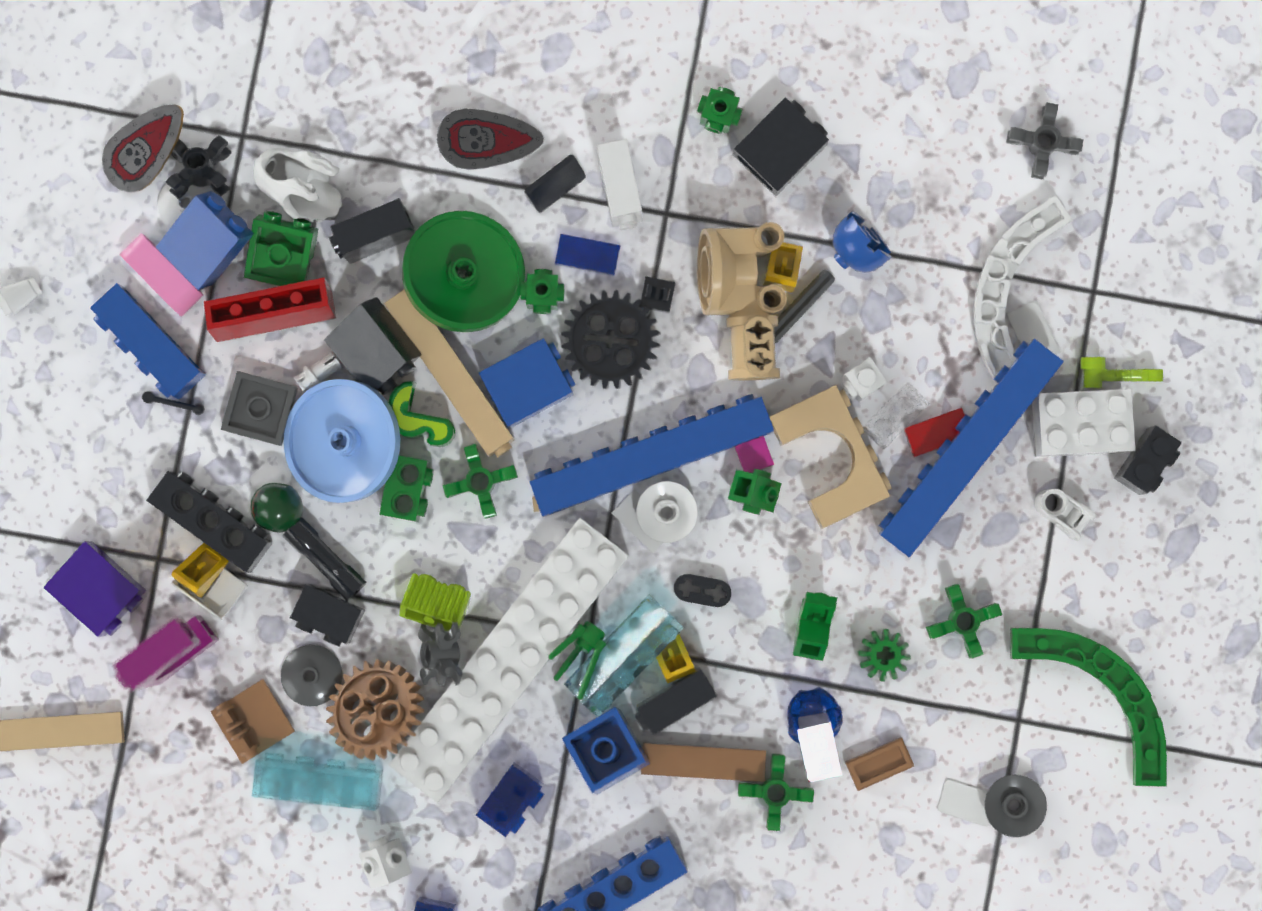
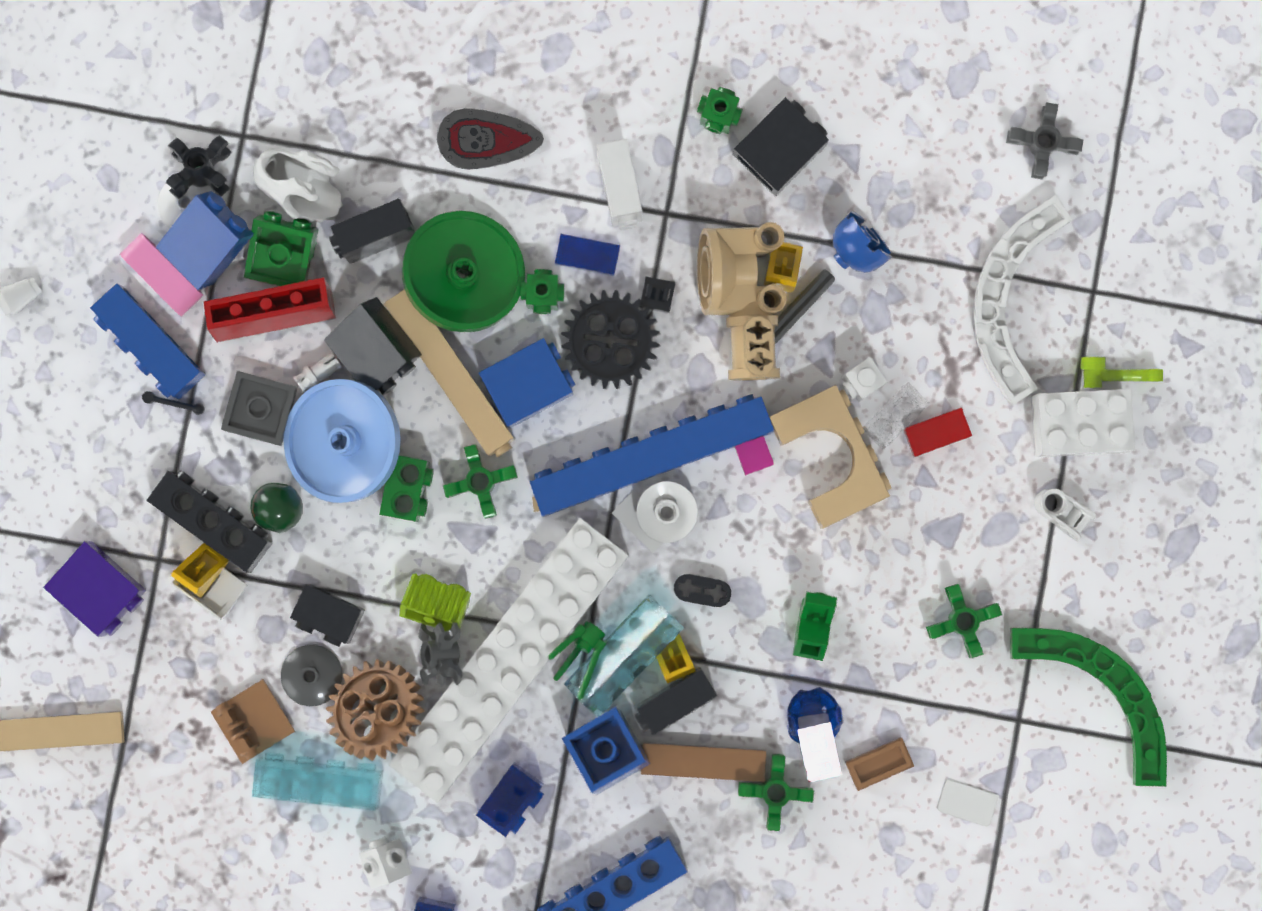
shield [102,104,184,192] -> none
magenta arch [112,615,219,691] -> none
black axle [282,517,367,602] -> none
animal [388,381,456,447] -> none
black slope [524,154,586,213] -> none
green brick [728,469,782,515] -> none
green gear [857,629,911,682] -> none
blue brick [878,338,1064,558] -> none
dark grey dish [984,774,1047,837] -> none
white sticker [1006,300,1061,355] -> none
black brick [1114,425,1182,495] -> none

